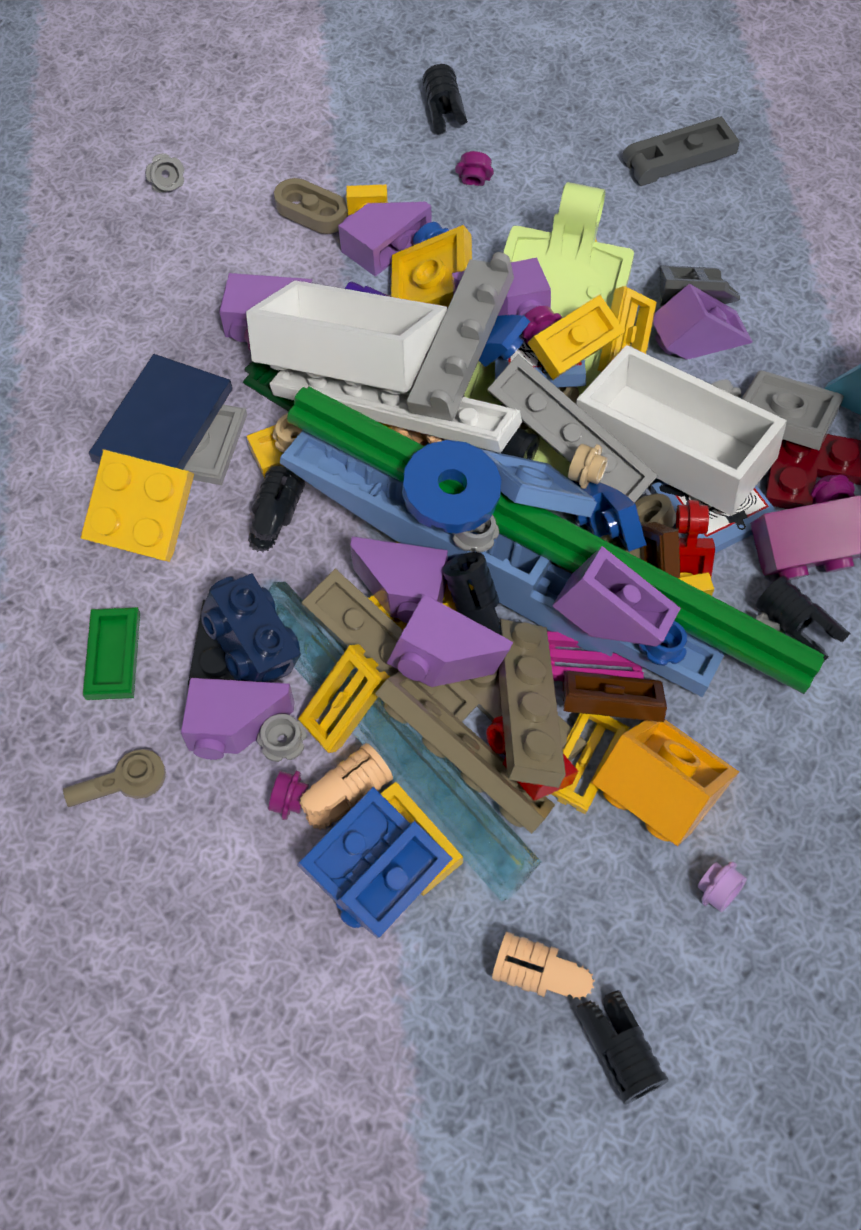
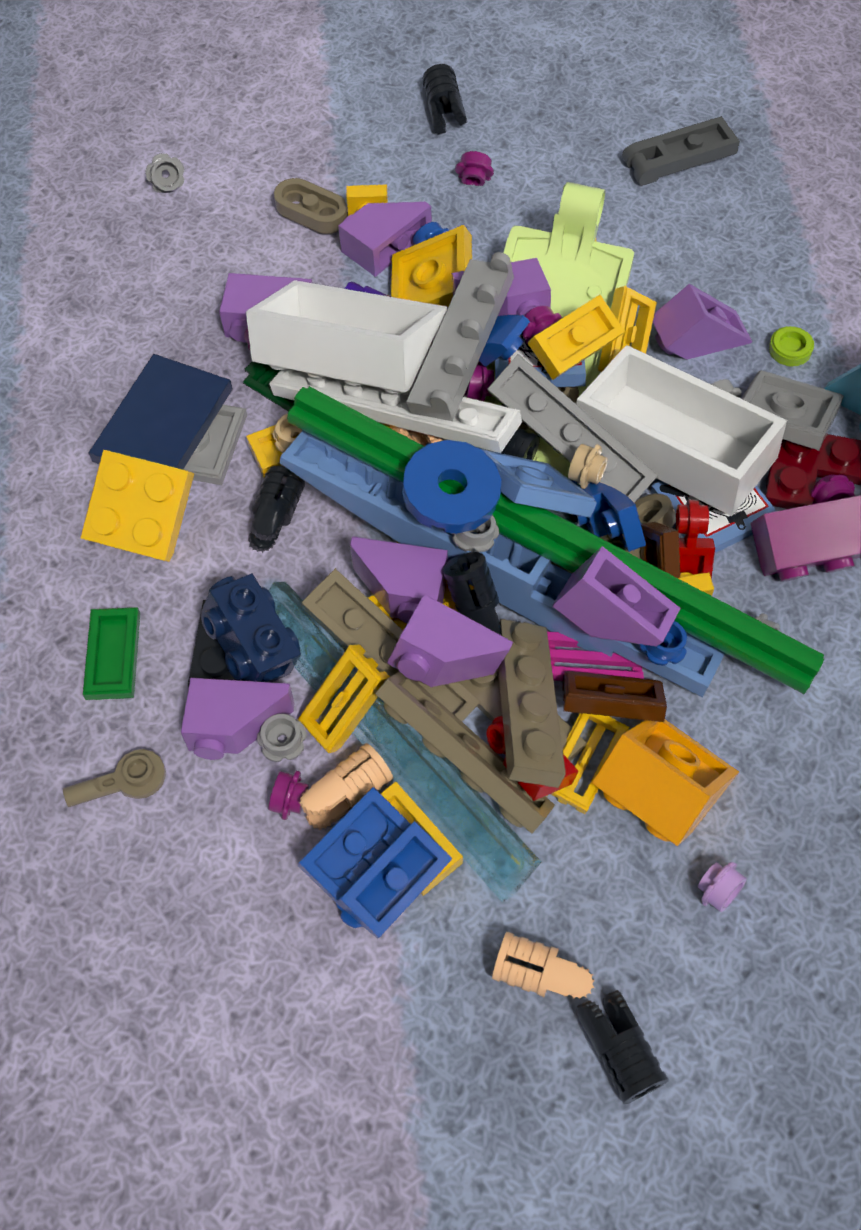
dark grey slope [660,265,740,306] -> none
black hinge [755,575,851,663] -> none
none -> magenta plate [464,361,495,402]
none -> lime tile [769,326,814,367]

